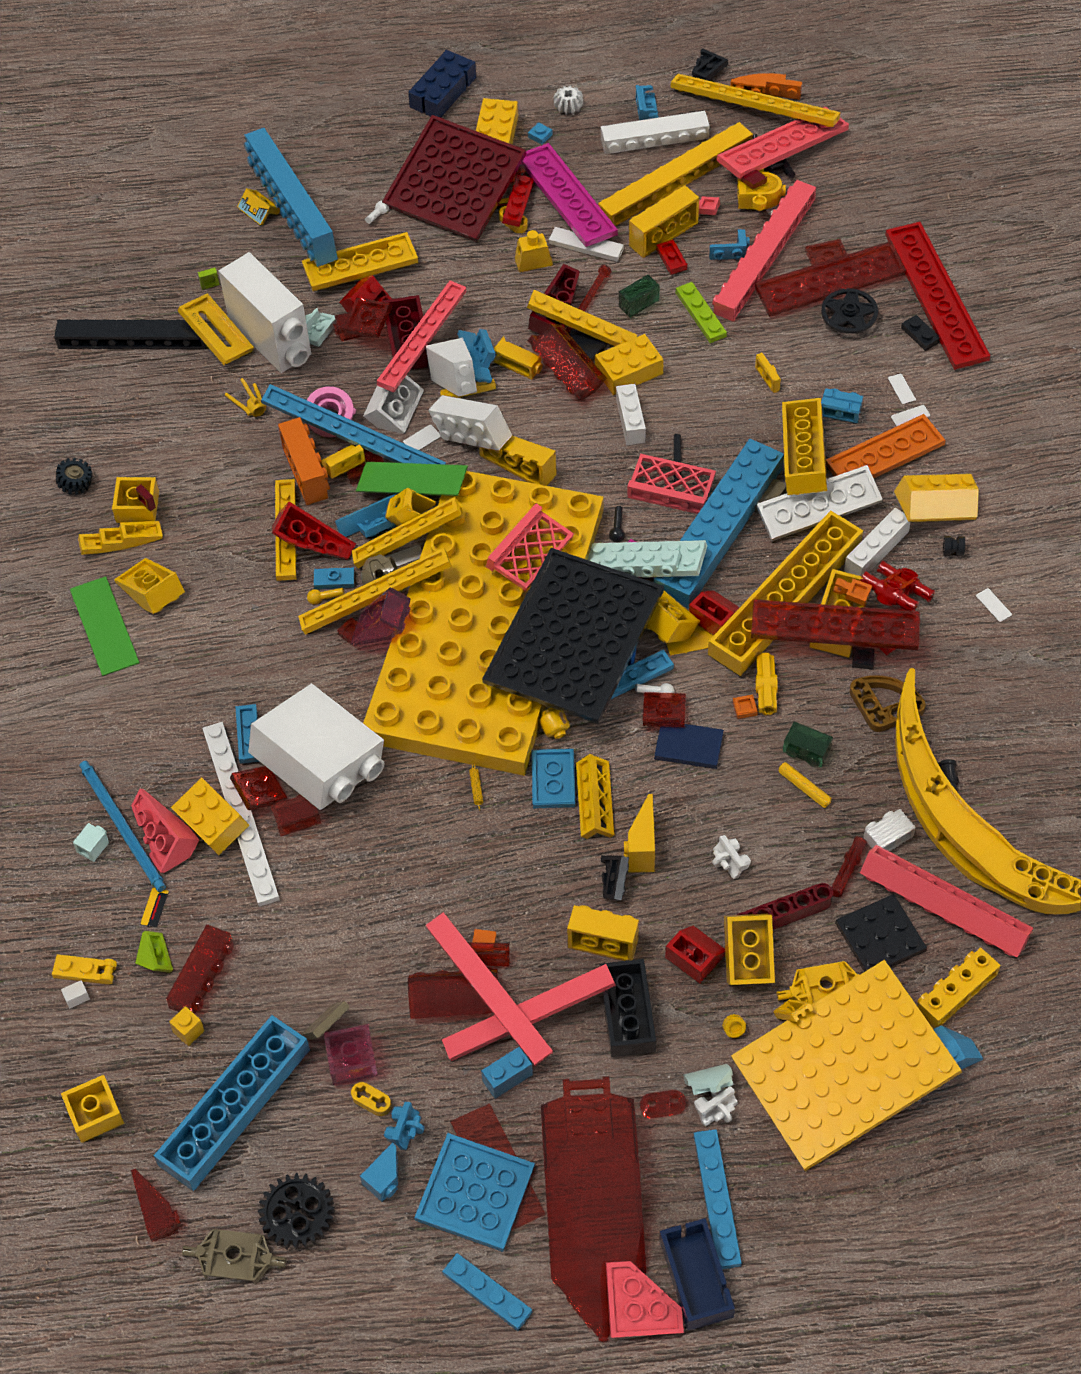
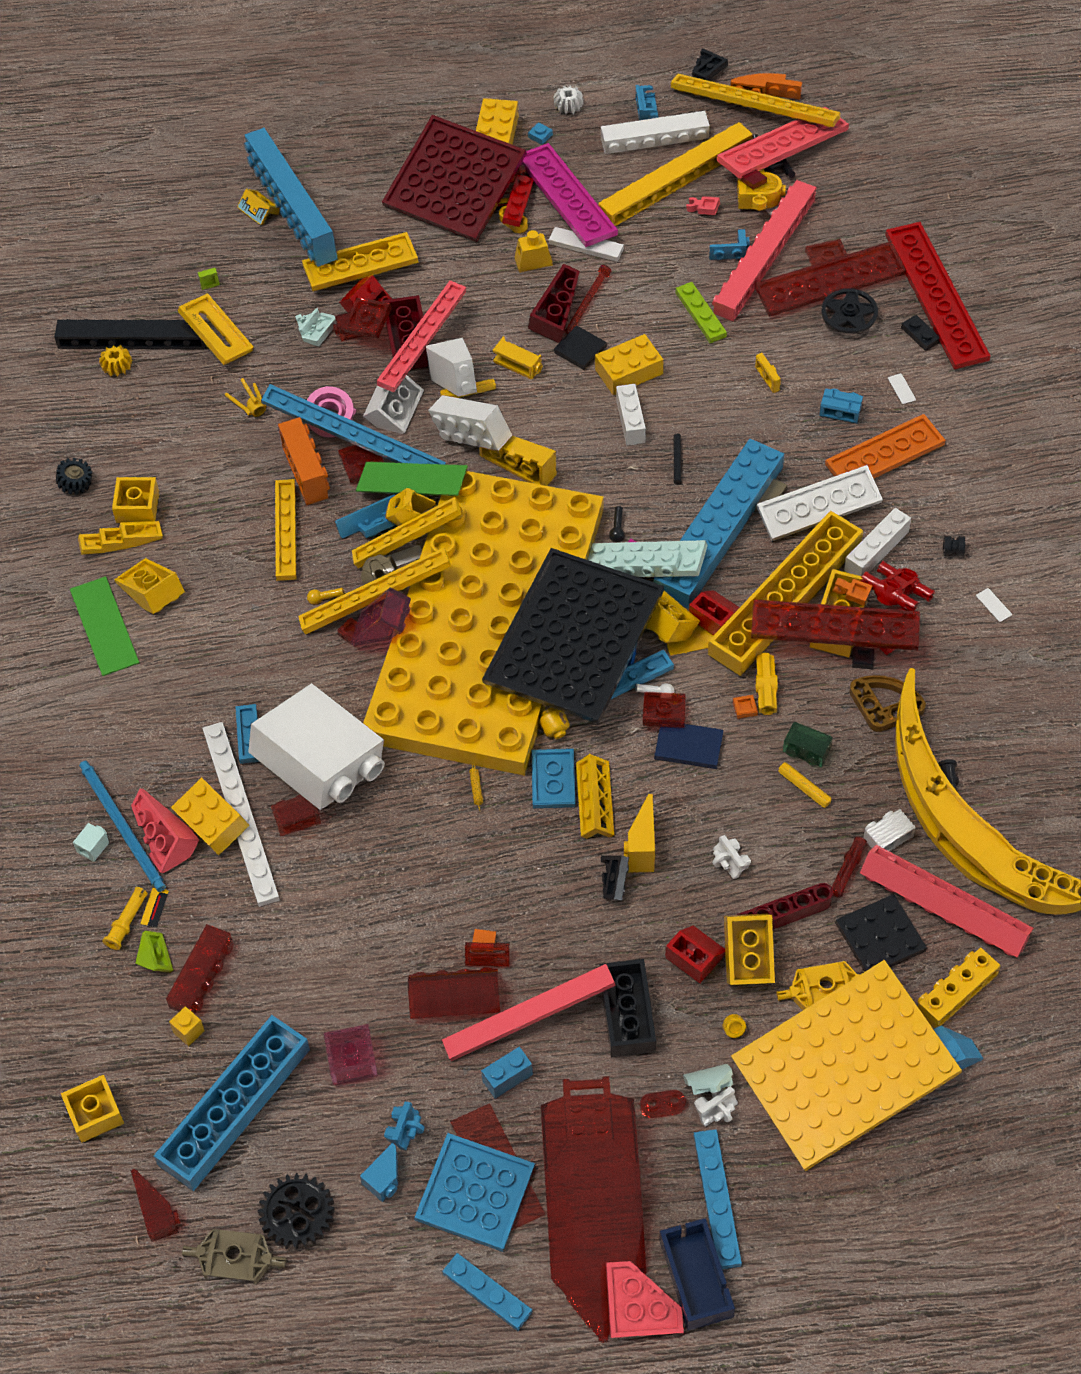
yellow plate [52,954,117,985] -> none
white slope [61,980,90,1009] -> none
dark red tile [136,484,156,511] -> none
white brick [218,252,311,373] -> none
clear red plate [230,766,287,811] -> none
red wedge [272,501,356,560] -> none
dark tan tile [301,1001,350,1040] -> none
dark azure plate [314,567,355,589] -> none
yellow panel [321,444,365,479] -> none
yellow beam [351,1082,391,1116] -> none
white bar [365,201,389,224] -> none
white sticker [403,425,441,450] -> none
dark blue piece [408,49,477,118] -> none
coral tile [425,912,553,1066] -> none
dark azure bracket [457,329,496,383] -> none
coral fence [486,504,574,591] -> none
yellow plate [526,290,637,346] -> none
clear red brick [527,324,607,400] -> none
yellow brick [567,905,639,961] -> none
clear green brick [619,274,660,318] -> none
coral fence [627,454,716,514] -> none
yellow brick [629,185,699,258] -> none
red plate [656,239,688,275] -> none
yellow tile [773,999,813,1022] -> none
yellow brick [782,398,827,495] -> none
white sticker [891,405,930,426] -> none
yellow slope [894,474,979,522] -> none
none -> yellow gear [99,345,132,377]
none -> yellow pin [102,887,148,950]

